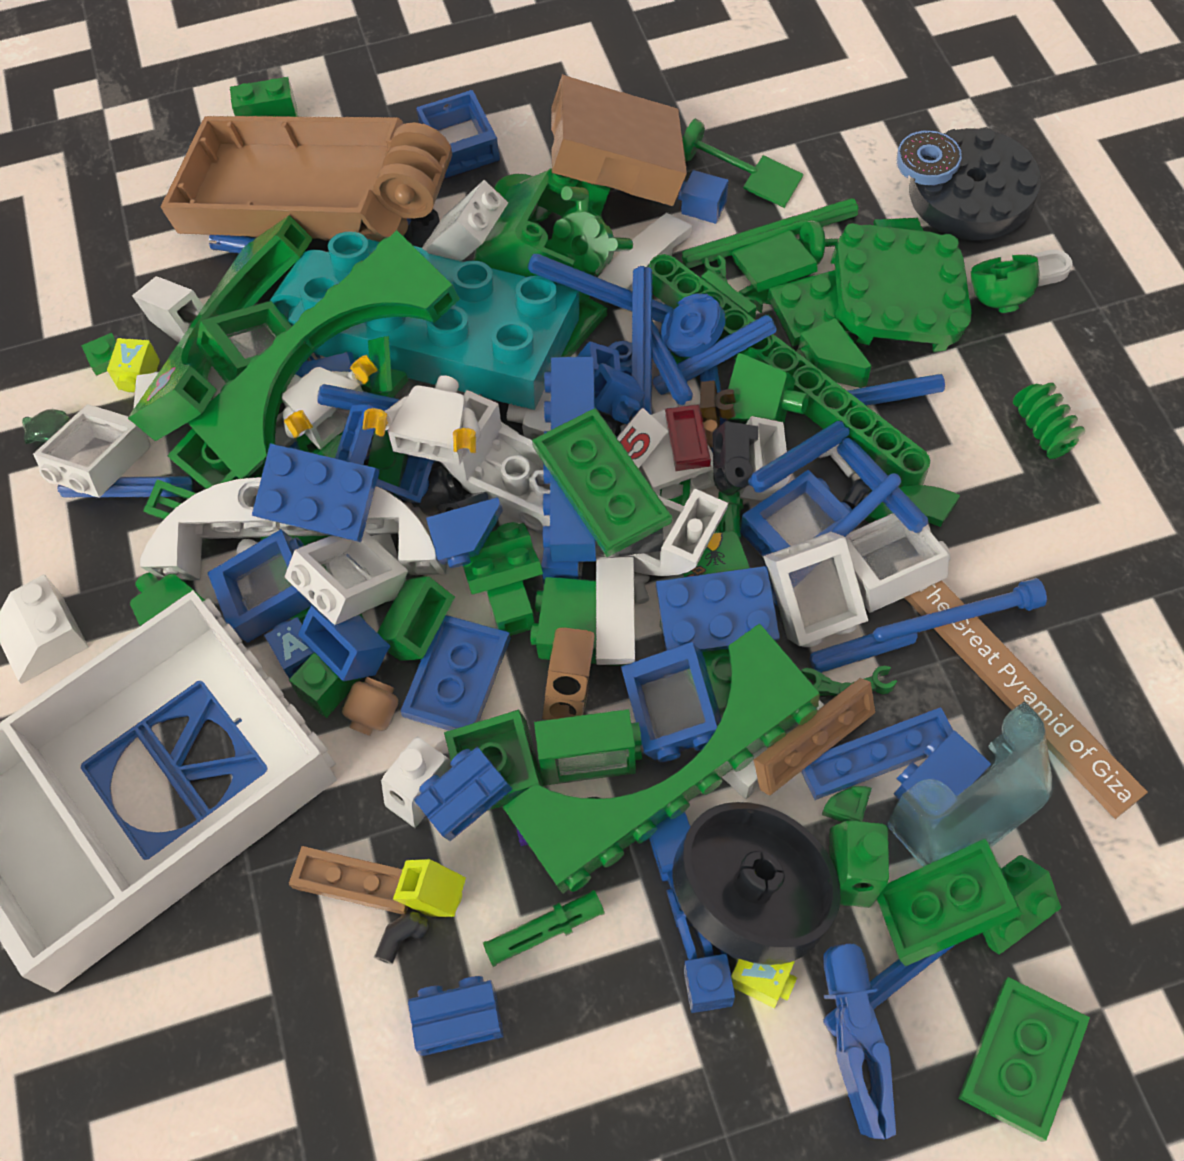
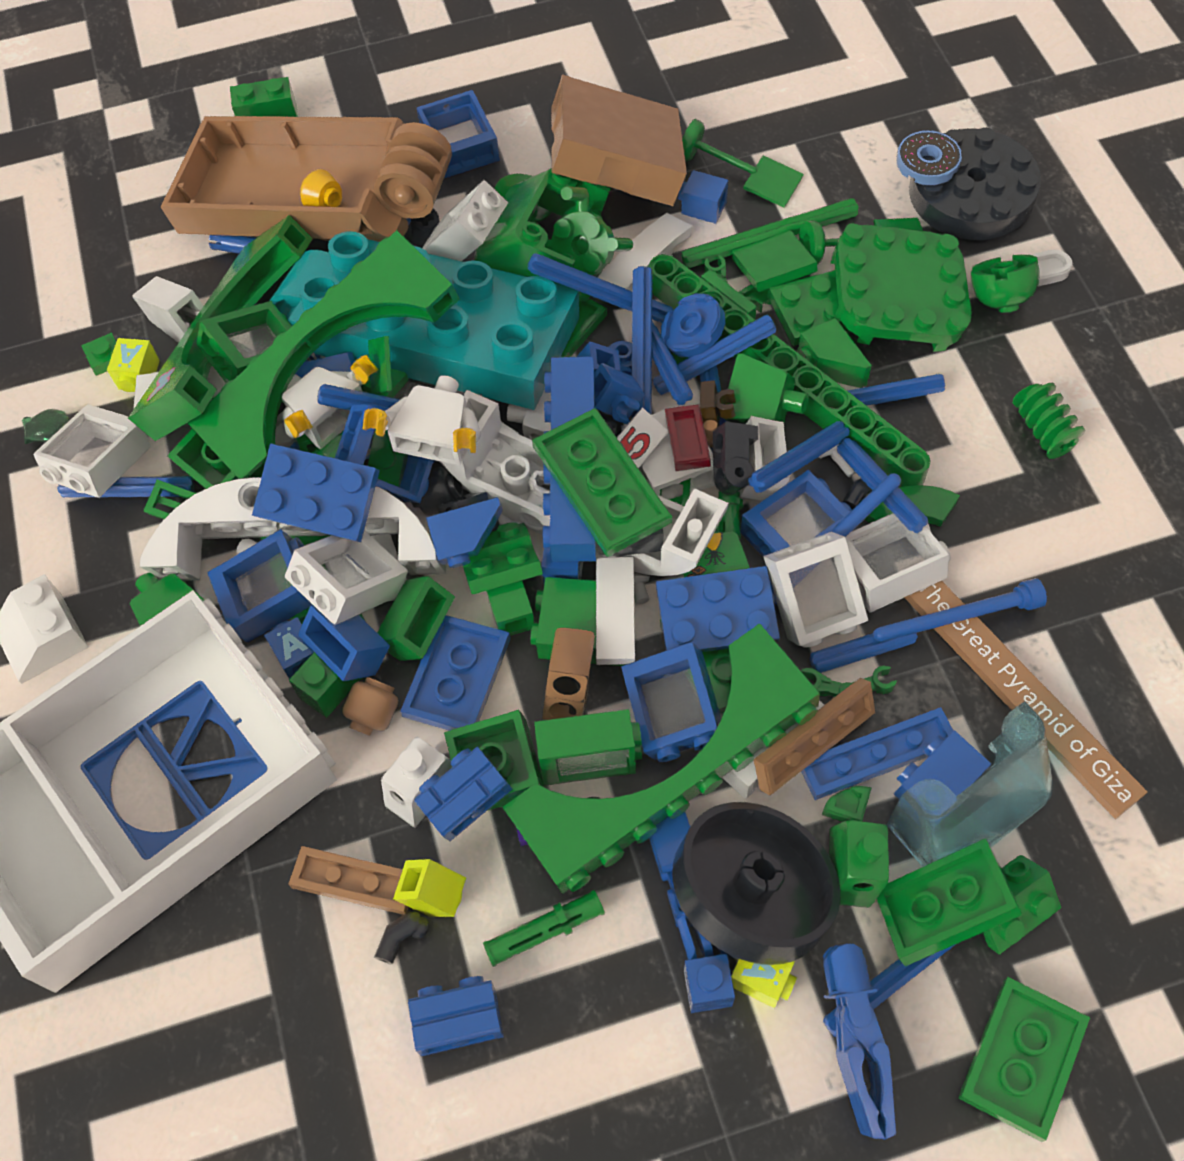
none -> yellow cone [300,169,342,207]

